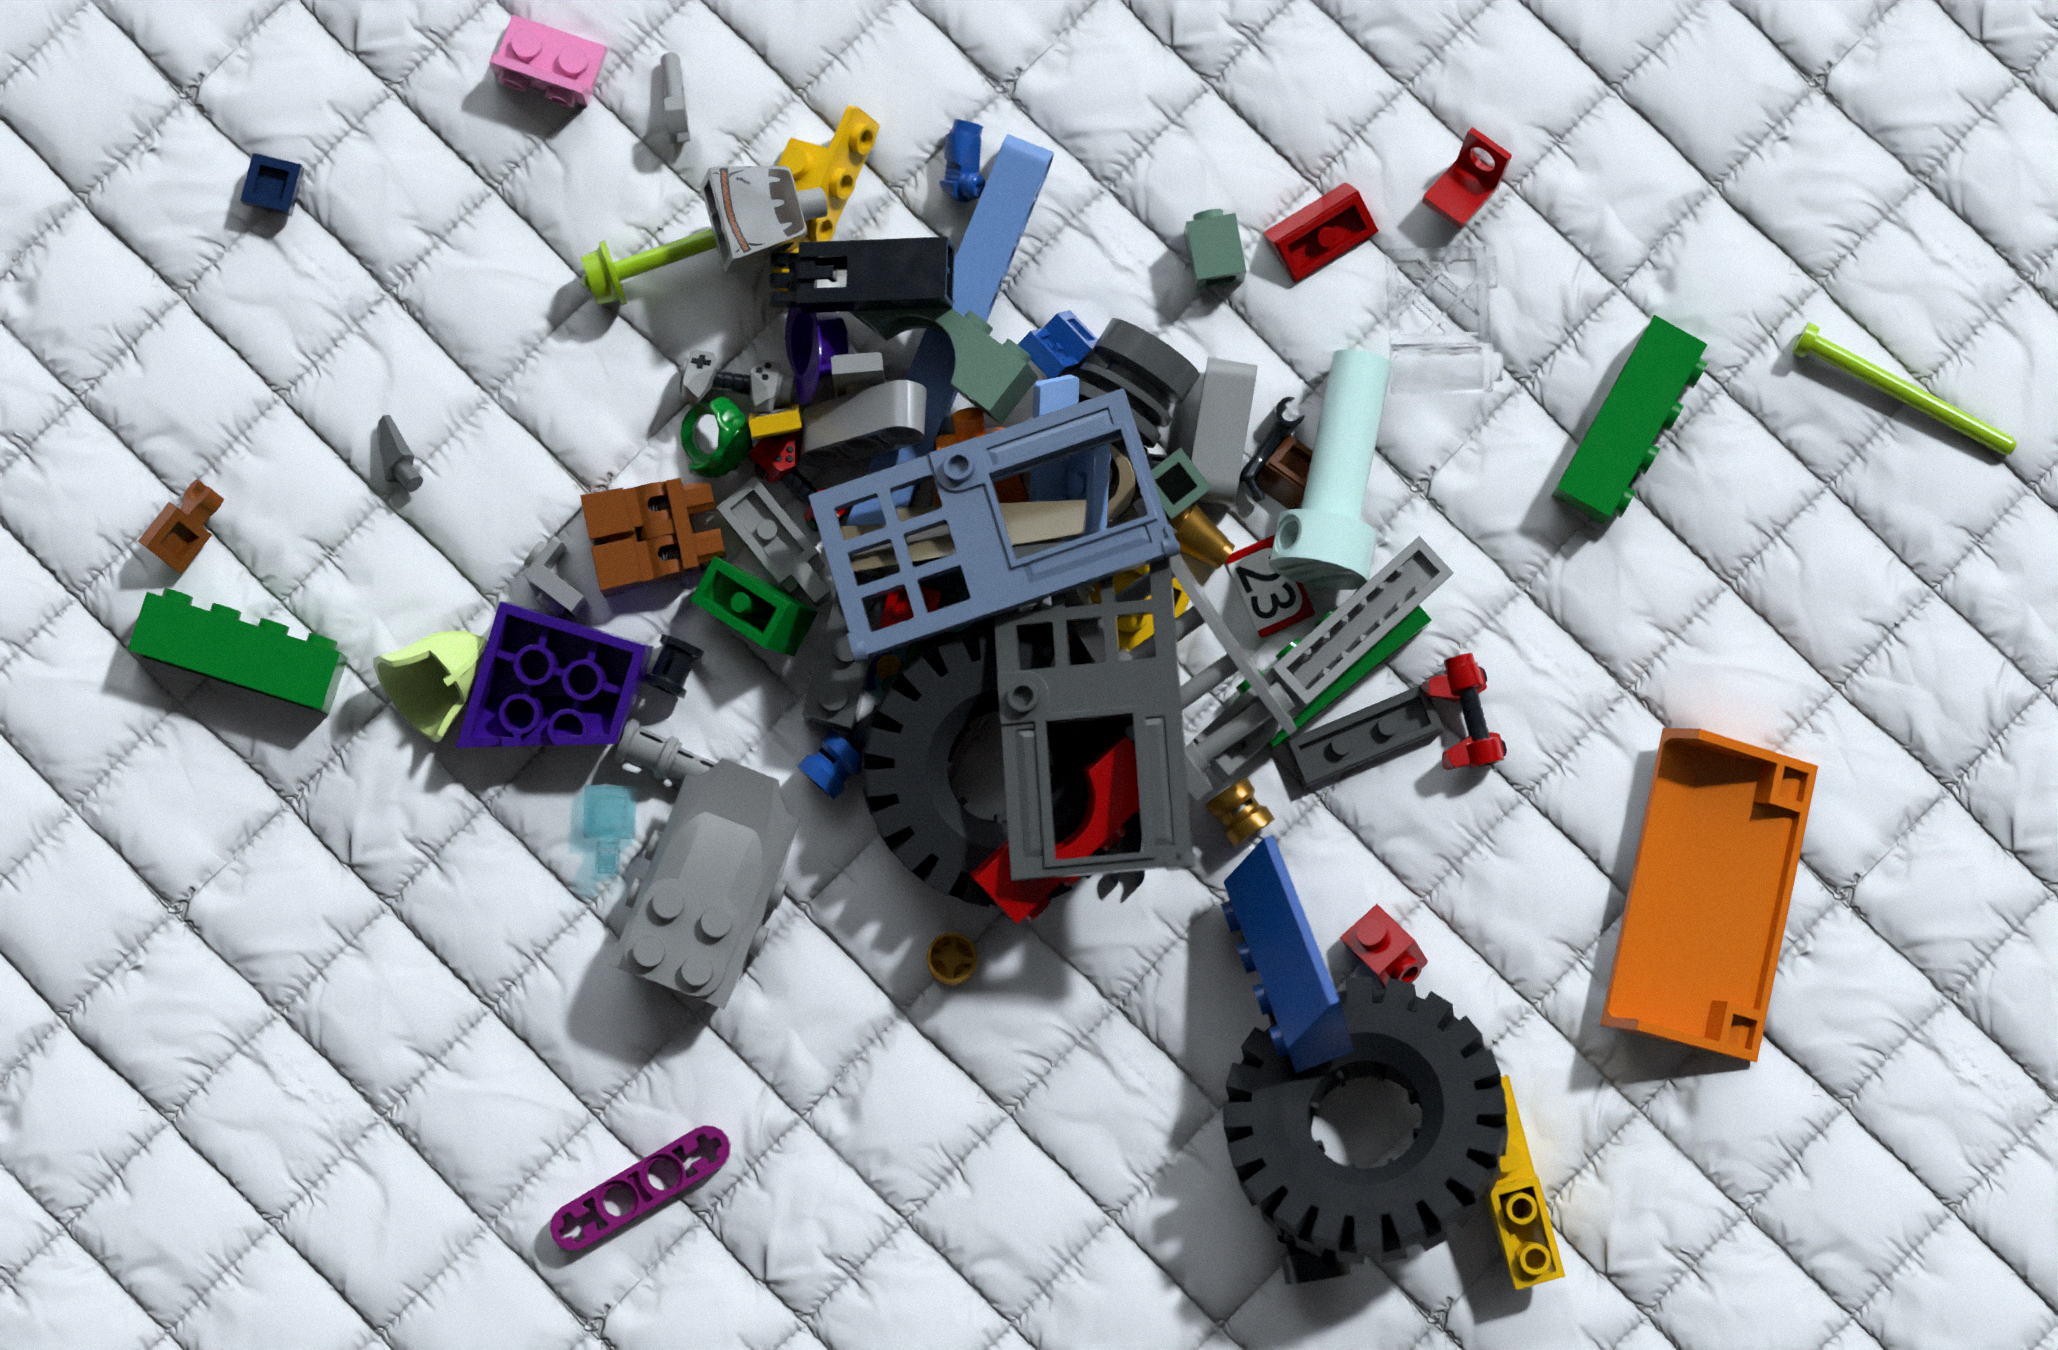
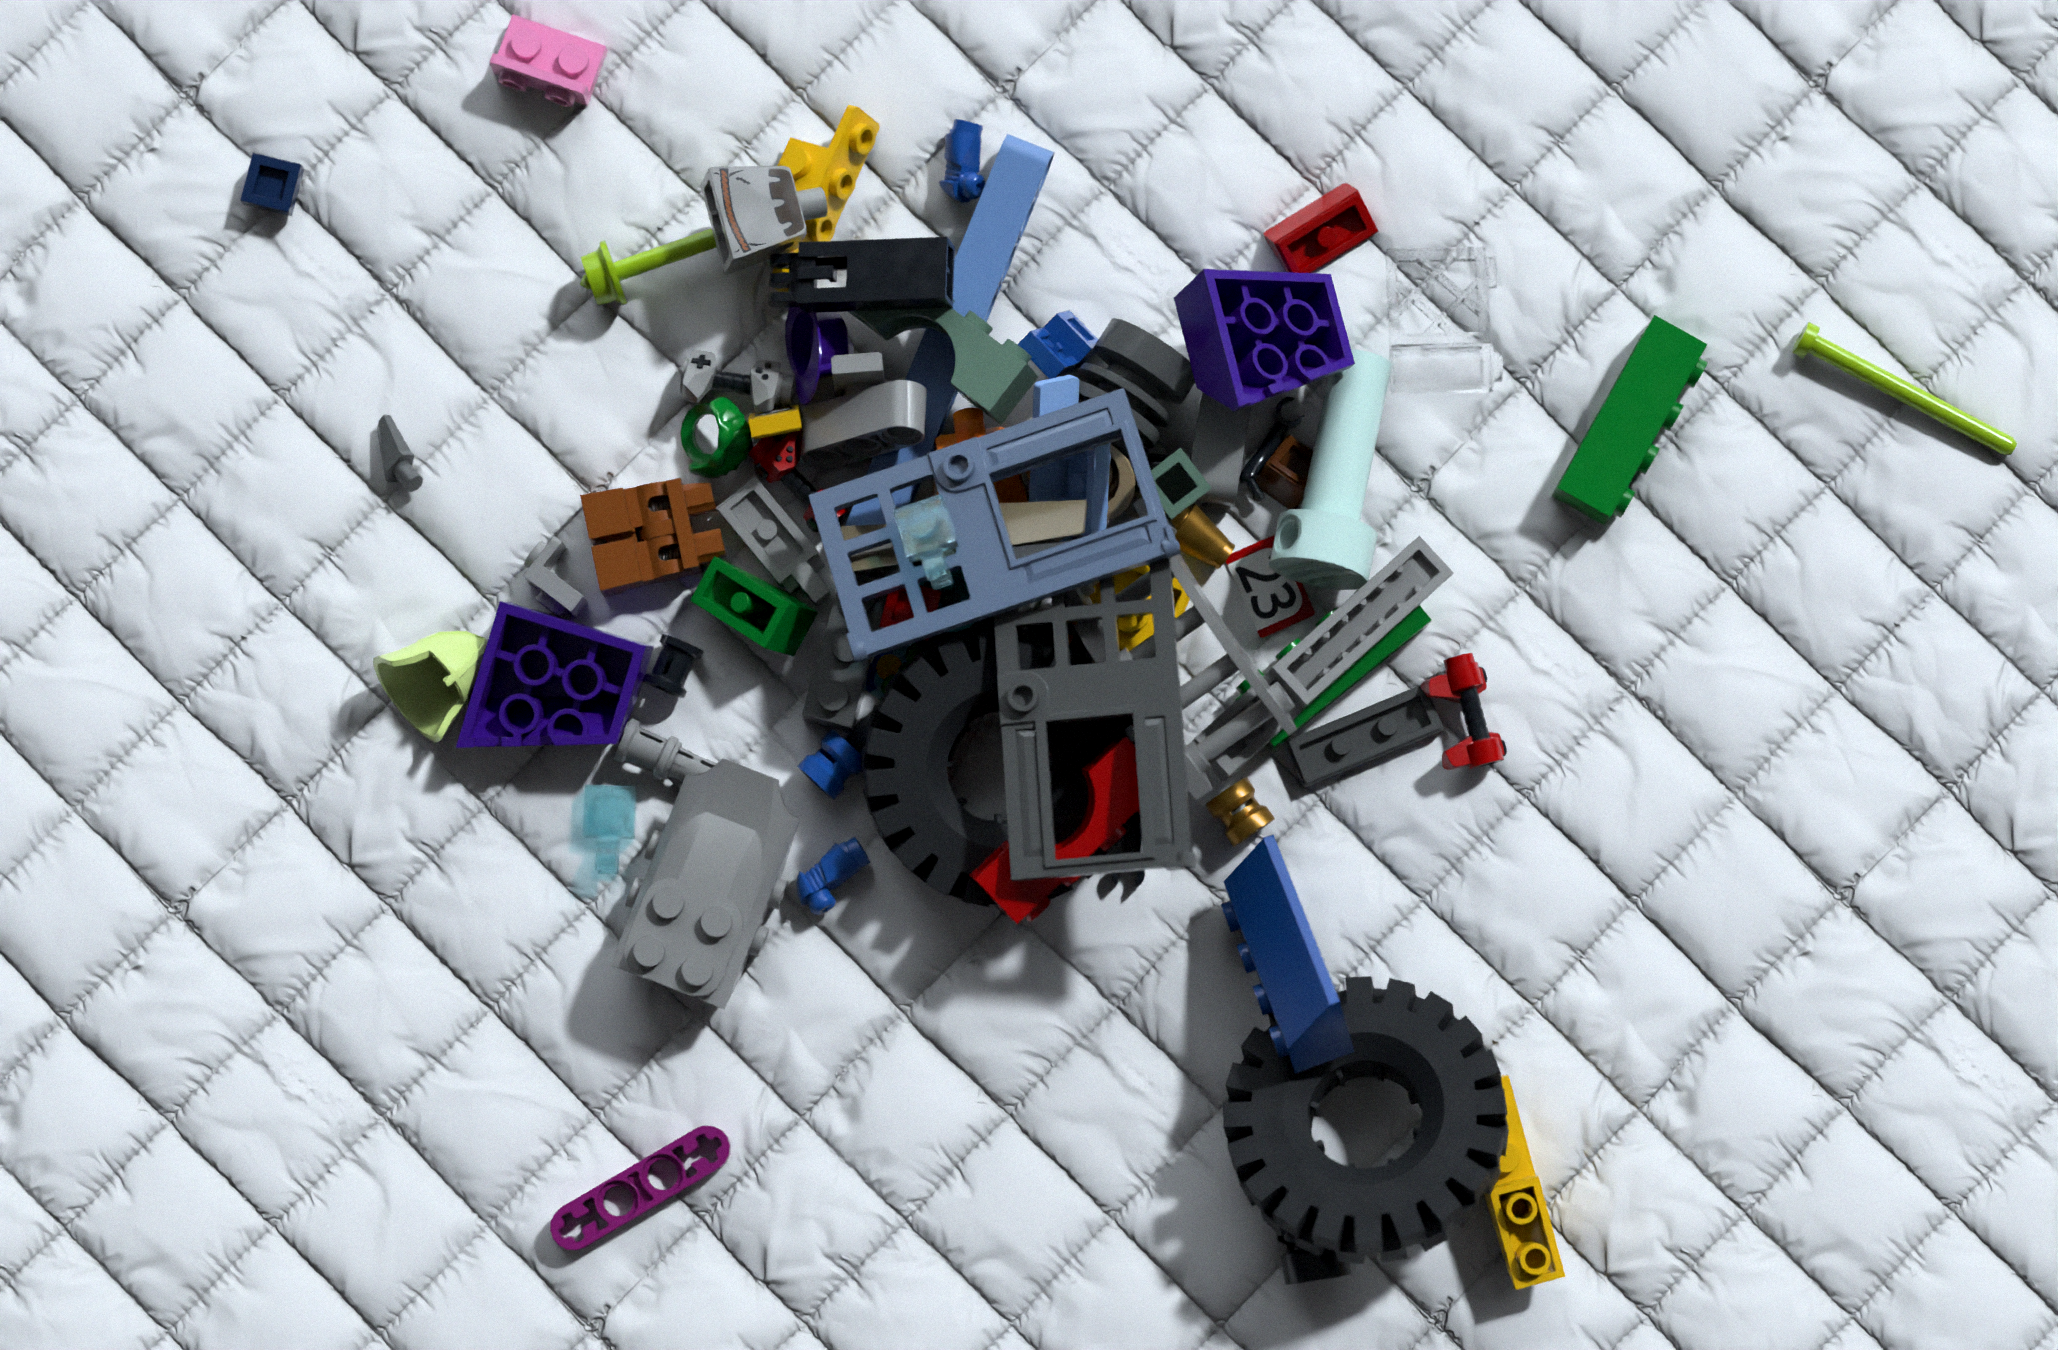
green brick [127,588,348,715] -> none
dark orange plate [138,479,224,574] -> none
light grey bar [660,52,690,144] -> none
pearl gold wheel [926,932,978,986] -> none
sand green brick [1184,209,1247,290] -> none
red bracket [1340,904,1428,989] -> none
red bracket [1422,127,1512,229] -> none
orange slope [1600,728,1818,1062] -> none
none -> blue arm [796,837,871,915]
none -> clear light blue plate [893,494,959,590]
none -> dark purple wedge [1174,269,1355,411]

